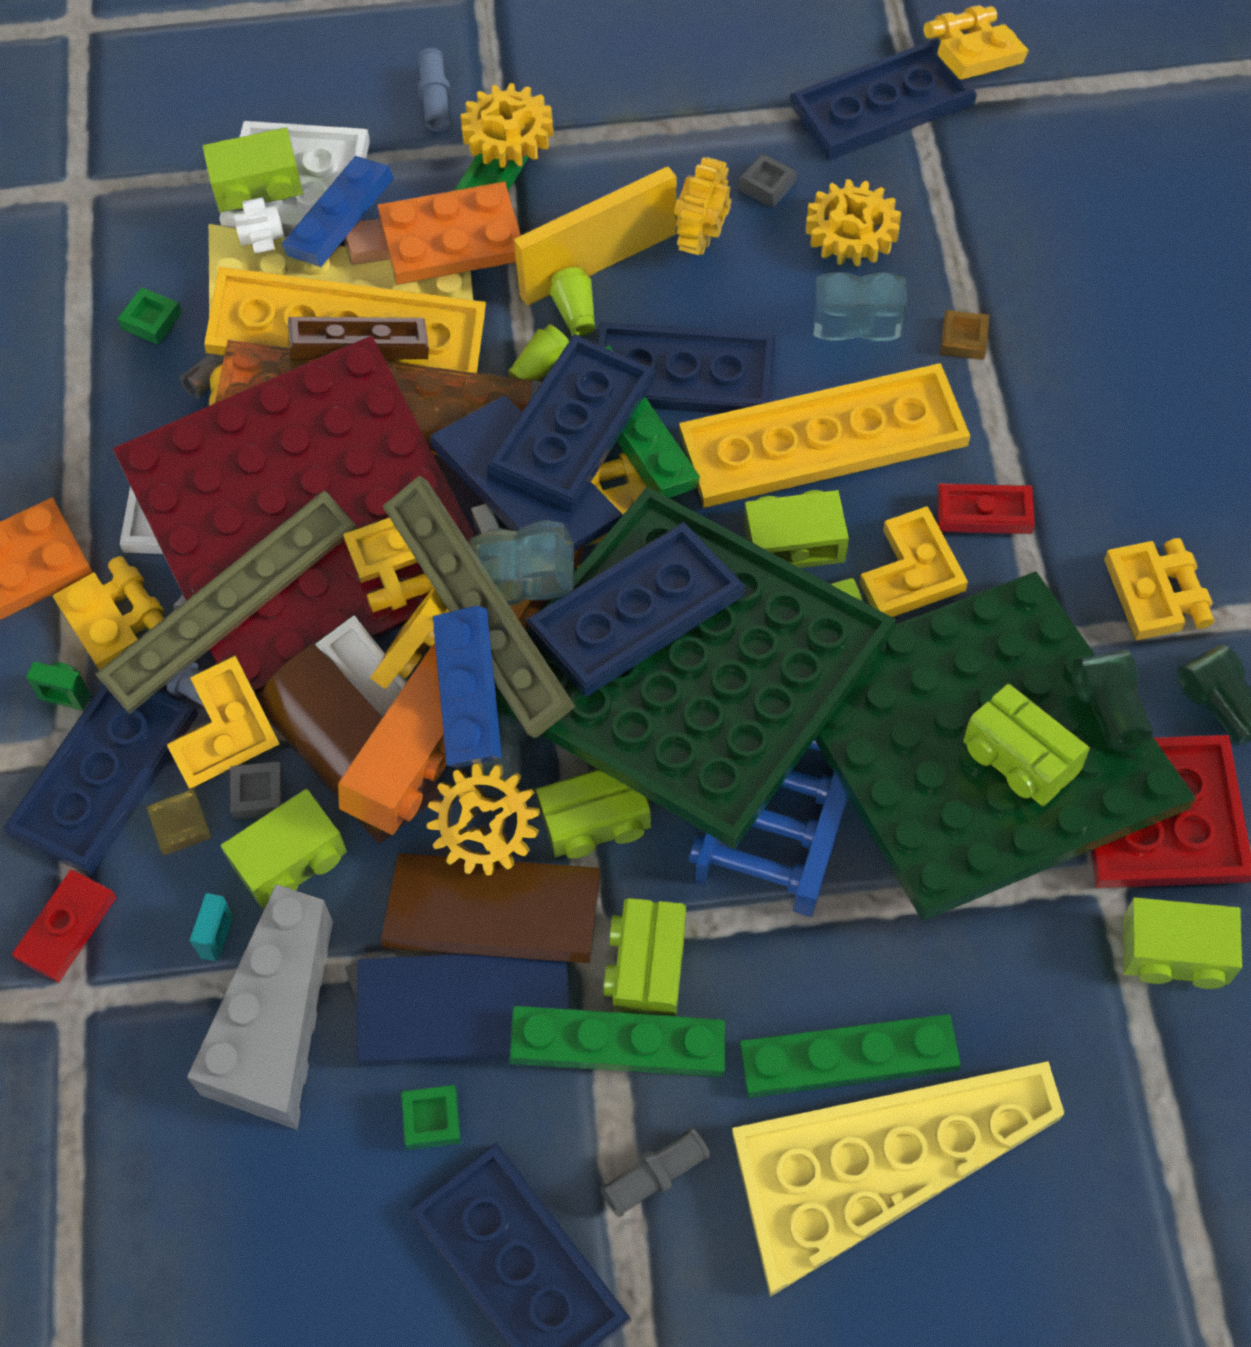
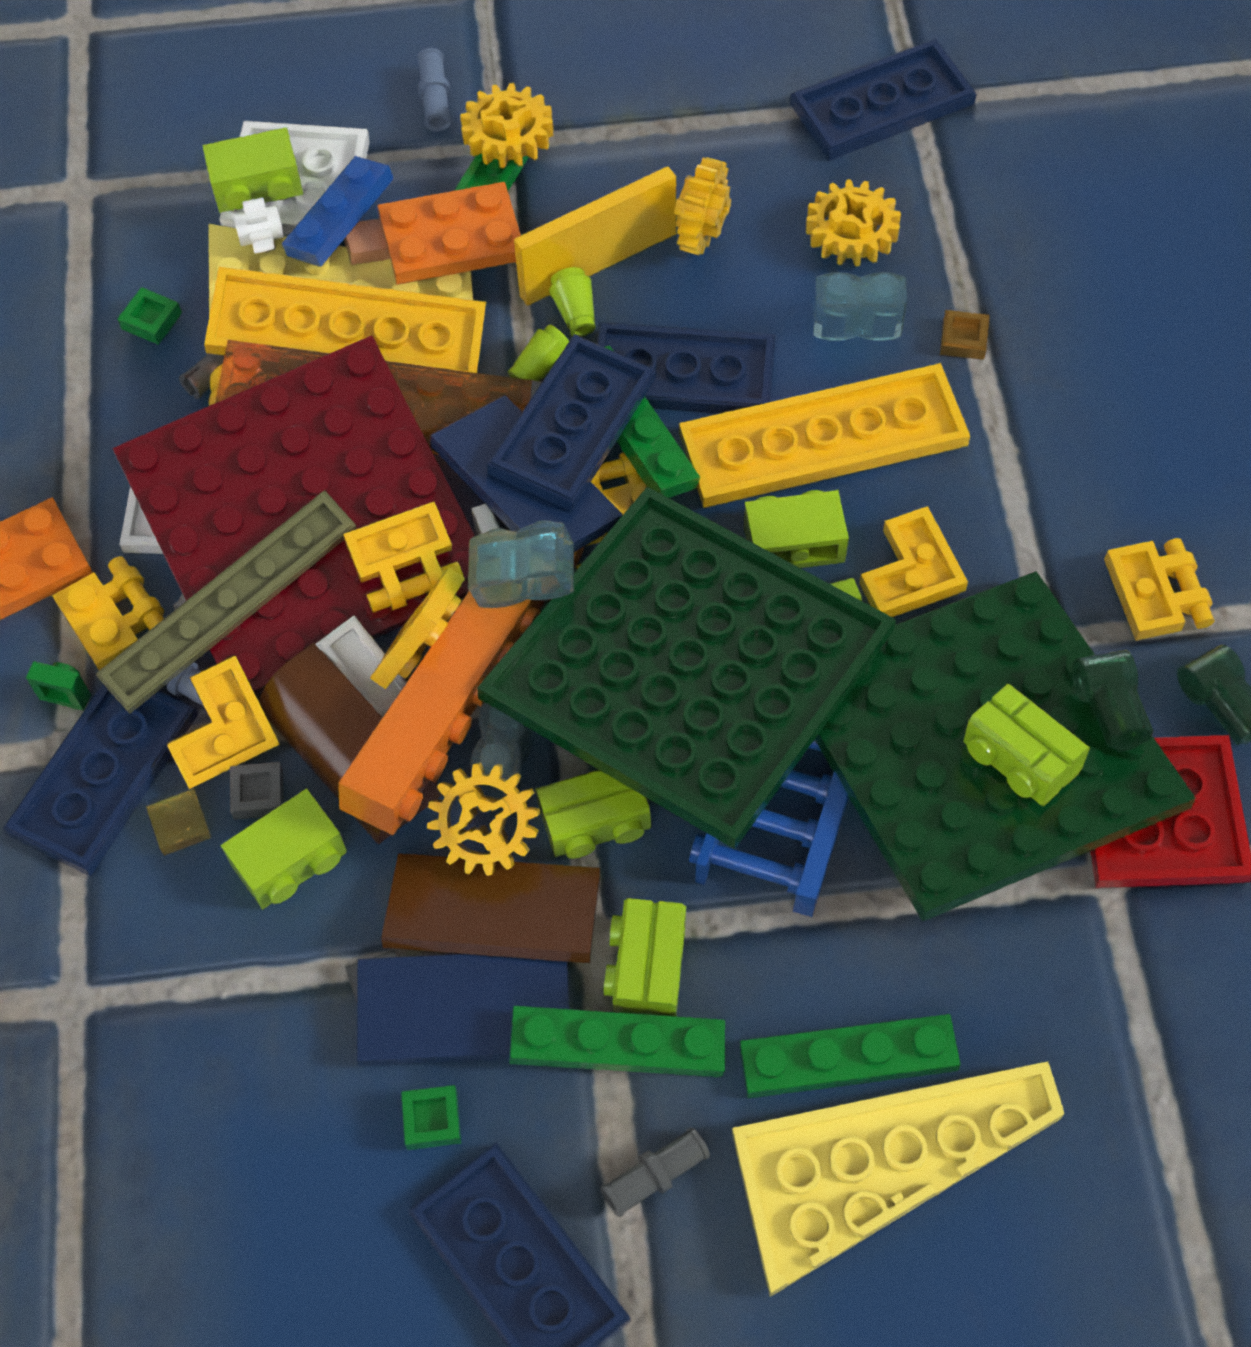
red plate [11,869,117,984] -> none
light grey wedge [187,884,333,1130] -> none
teal tile [189,893,234,962] -> none
reddish brown tile [287,317,429,359] -> none
olive tile [382,476,575,738] -> none
blue plate [433,605,502,768] -> none
dark blue tile [525,522,745,697] -> none
dark grey tile [738,153,797,208] -> none
yellow plate [923,5,1029,80] -> none
red plate [937,483,1035,534] -> none
lime brick [1123,897,1242,989] -> none

